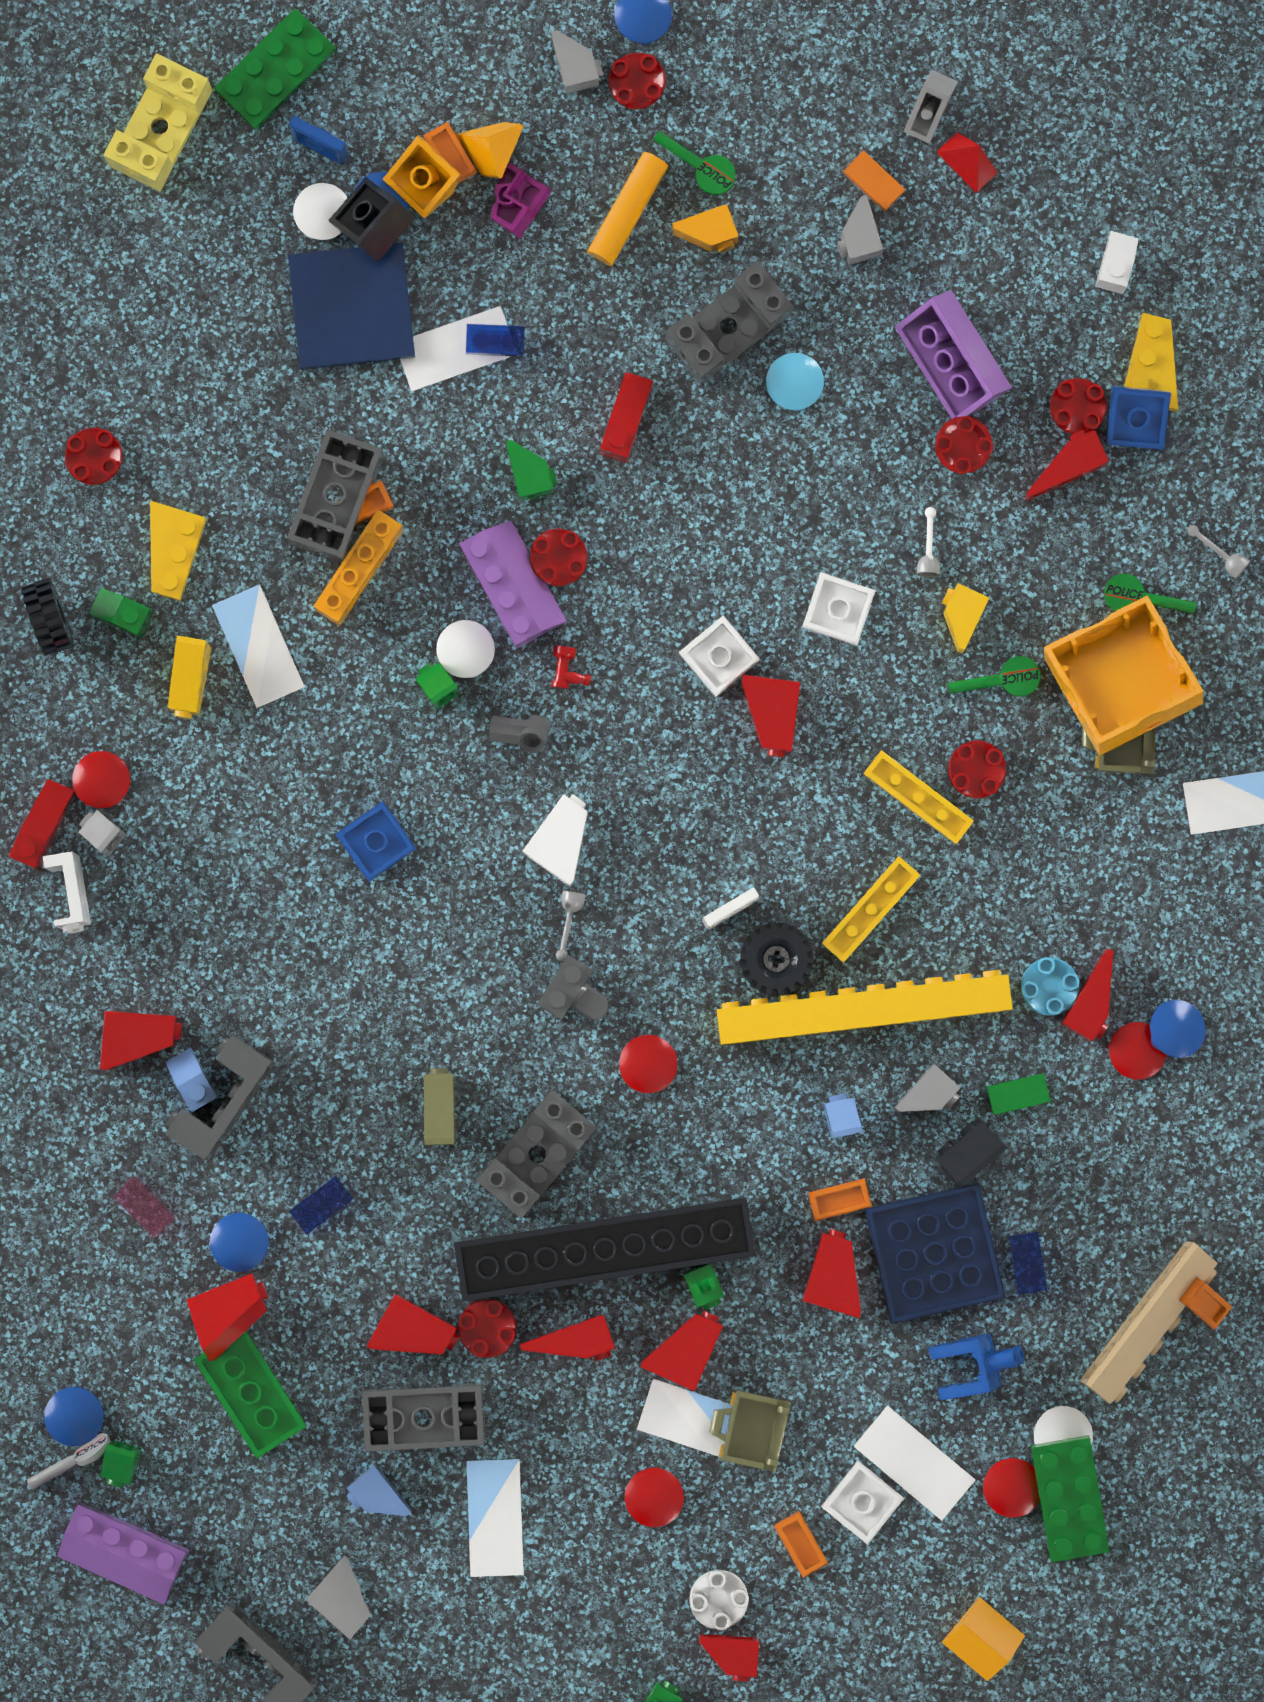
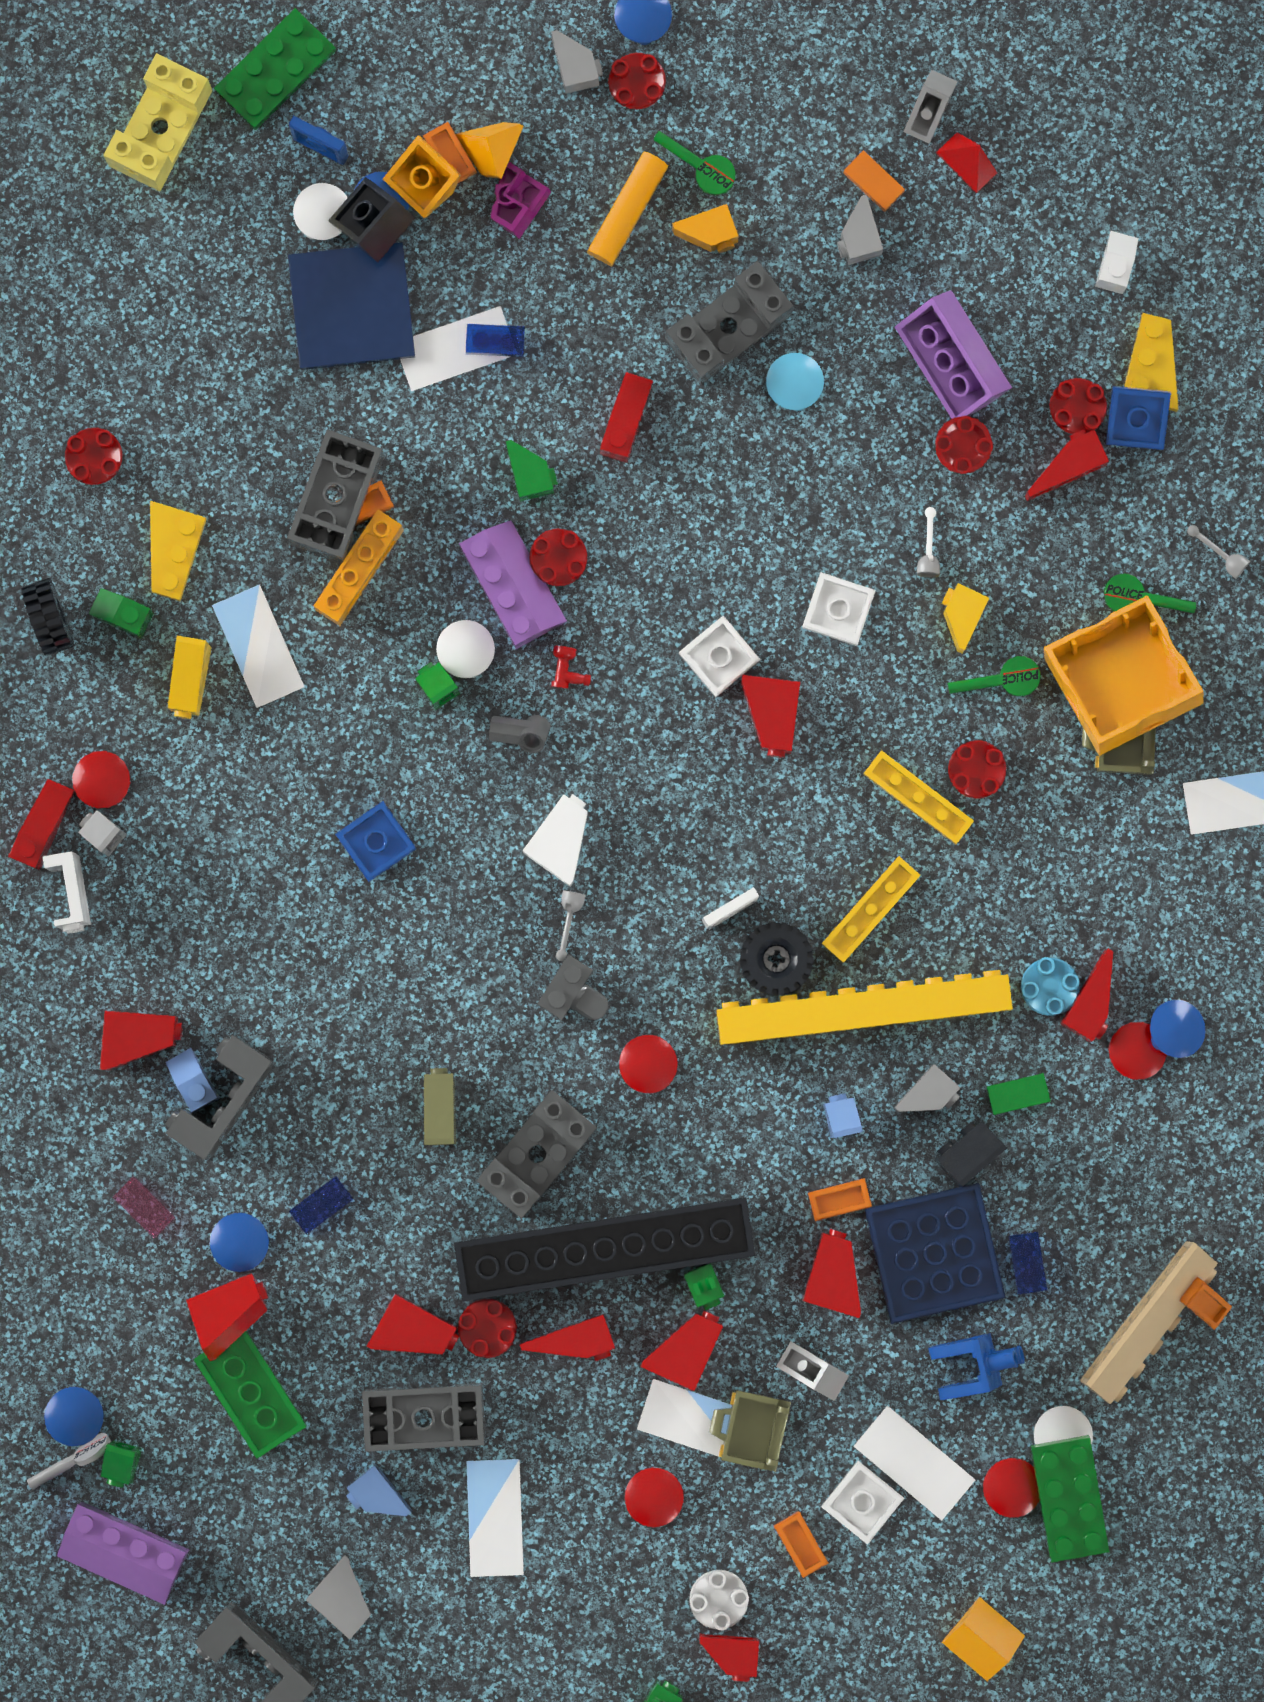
none -> light grey slope [776,1341,849,1401]

